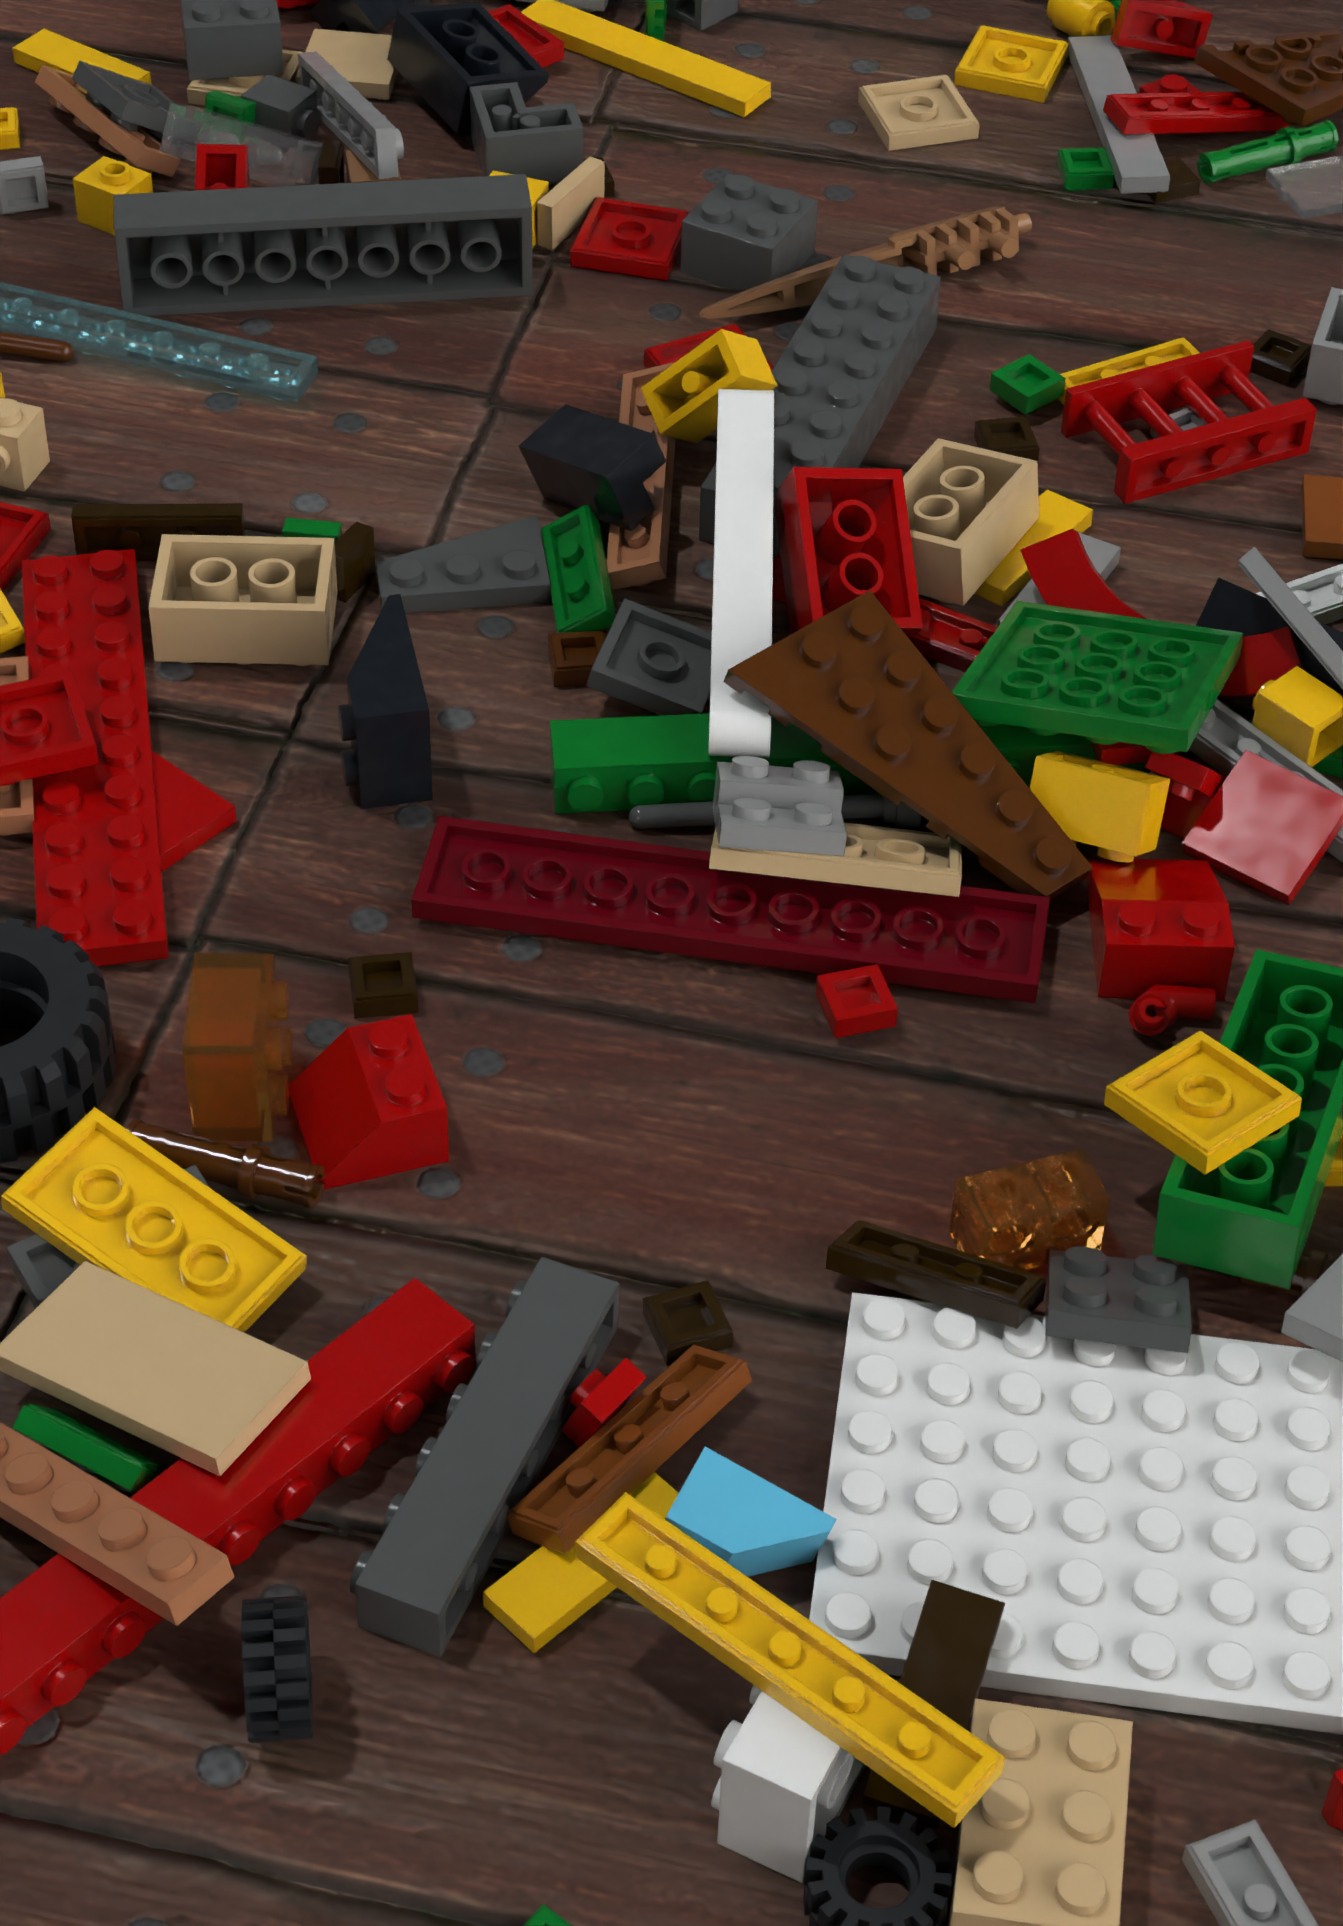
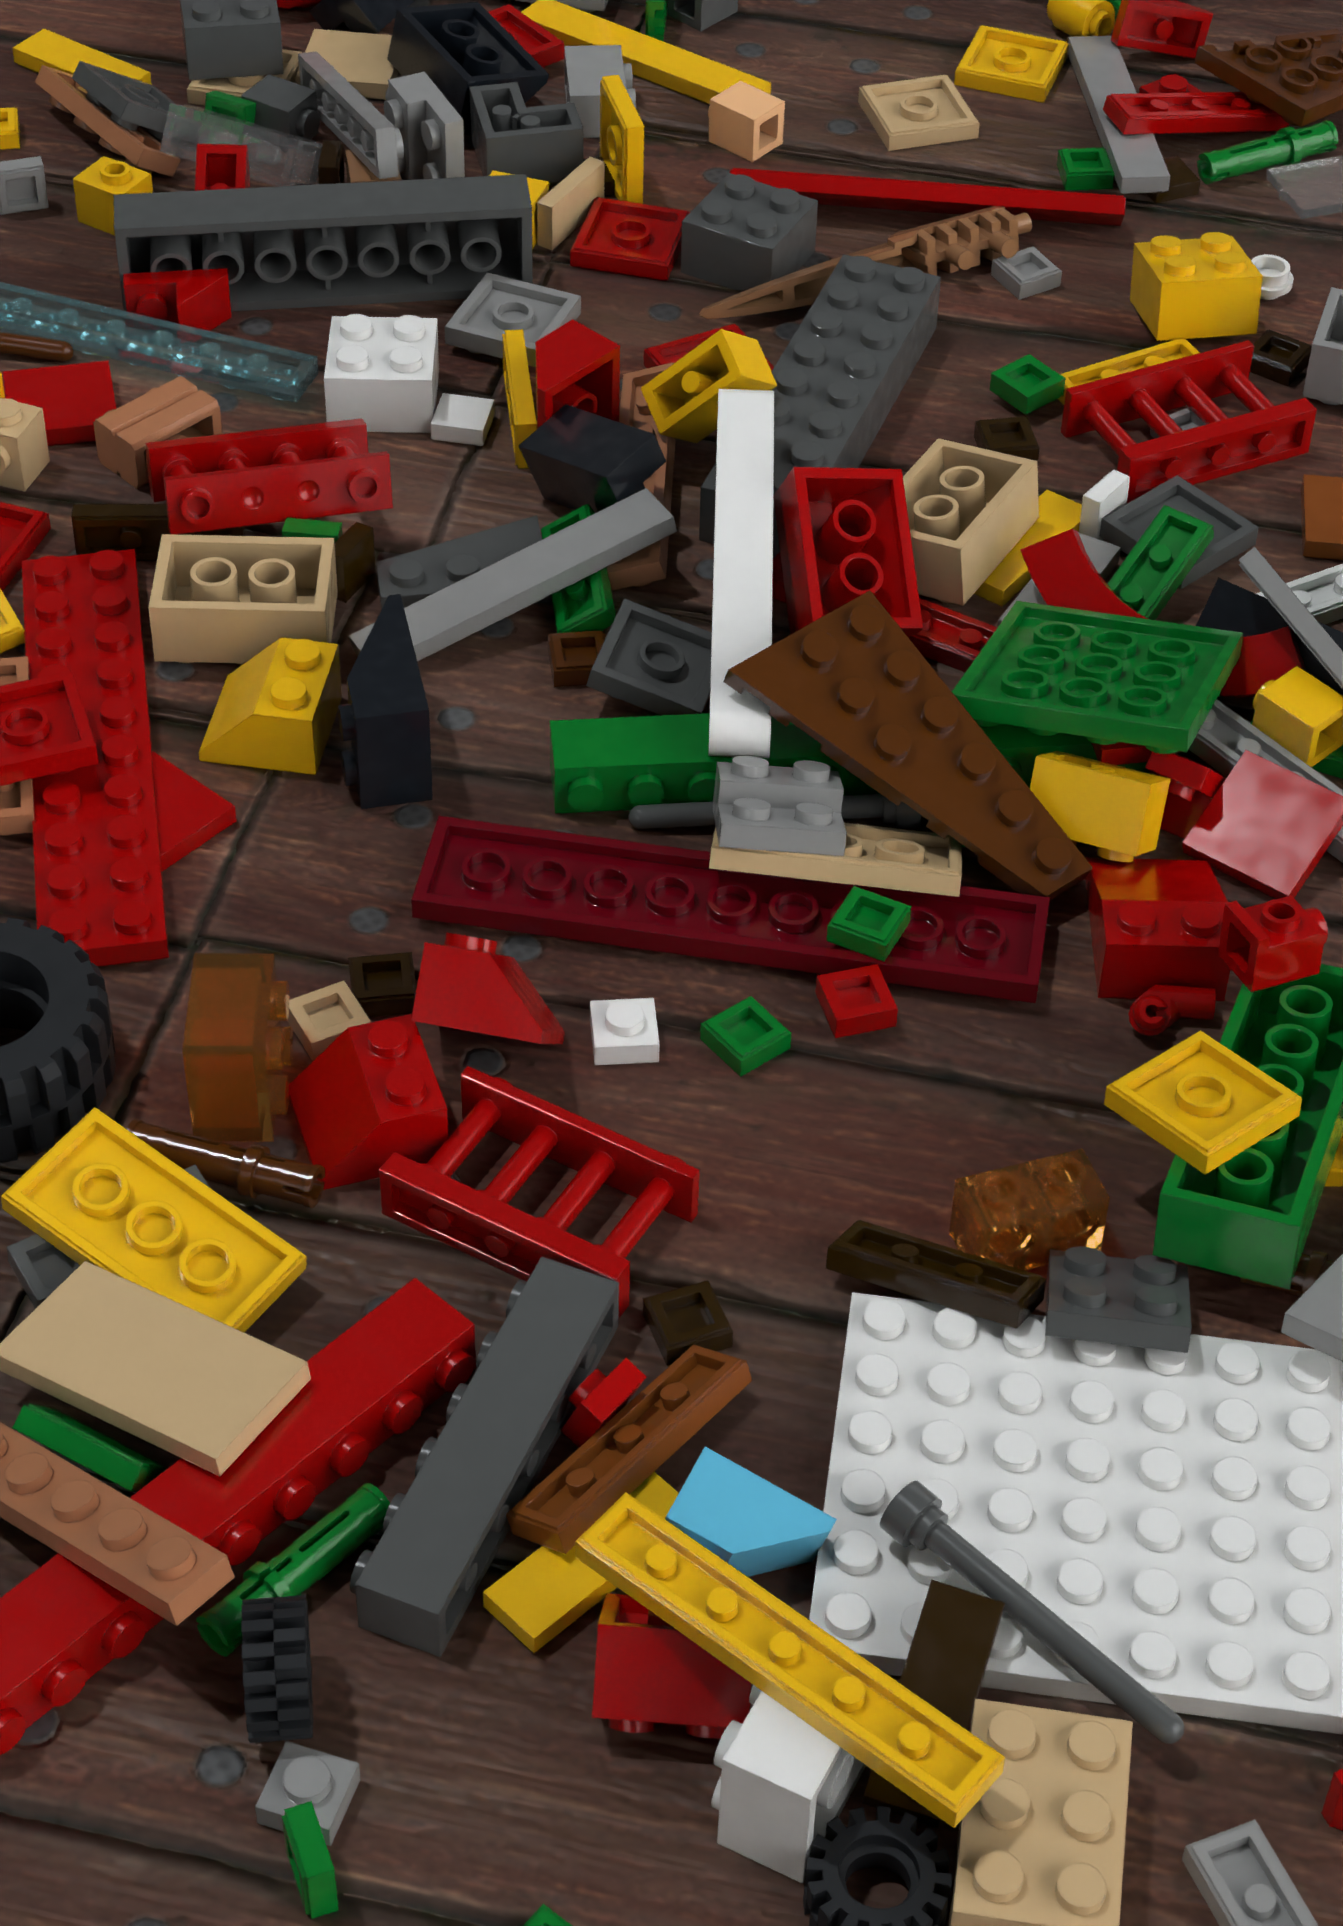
none -> red tile [2,360,117,446]
none -> nougat brick [93,376,222,489]
none -> red slope [123,268,232,348]
none -> red fence [145,418,393,534]
none -> green pin [196,1483,390,1657]
none -> yellow slope [199,637,342,775]
none -> light grey plate [255,1741,361,1846]
none -> green tile [282,1801,339,1919]
none -> tan plate [285,981,371,1061]
none -> white brick [324,314,439,433]
none -> light grey tile [349,488,677,662]
none -> red fence [379,1066,700,1318]
none -> light grey plate [384,71,465,180]
none -> red slope [411,932,565,1044]
none -> white tile [430,393,495,446]
none -> light grey plate [445,272,581,367]
none -> yellow tile [502,329,537,469]
none -> red slope [535,319,620,429]
none -> light grey brick [564,45,636,138]
none -> white plate [590,998,660,1065]
none -> red slope [592,1593,751,1739]
none -> yellow tile [600,74,644,204]
none -> green tile [700,996,792,1077]
none -> light nougat brick [708,81,785,162]
none -> red tile [730,168,1126,226]
none -> green tile [826,886,912,962]
none -> dark grey piece [880,1481,1184,1744]
none -> light grey tile [991,246,1062,300]
none -> white tile [1079,470,1130,541]
none -> dark grey plate [1099,475,1259,589]
none -> green tile [1107,505,1214,620]
none -> yellow brick [1130,232,1263,341]
none -> red brick [1218,895,1328,992]
none -> white plate [1251,254,1293,300]

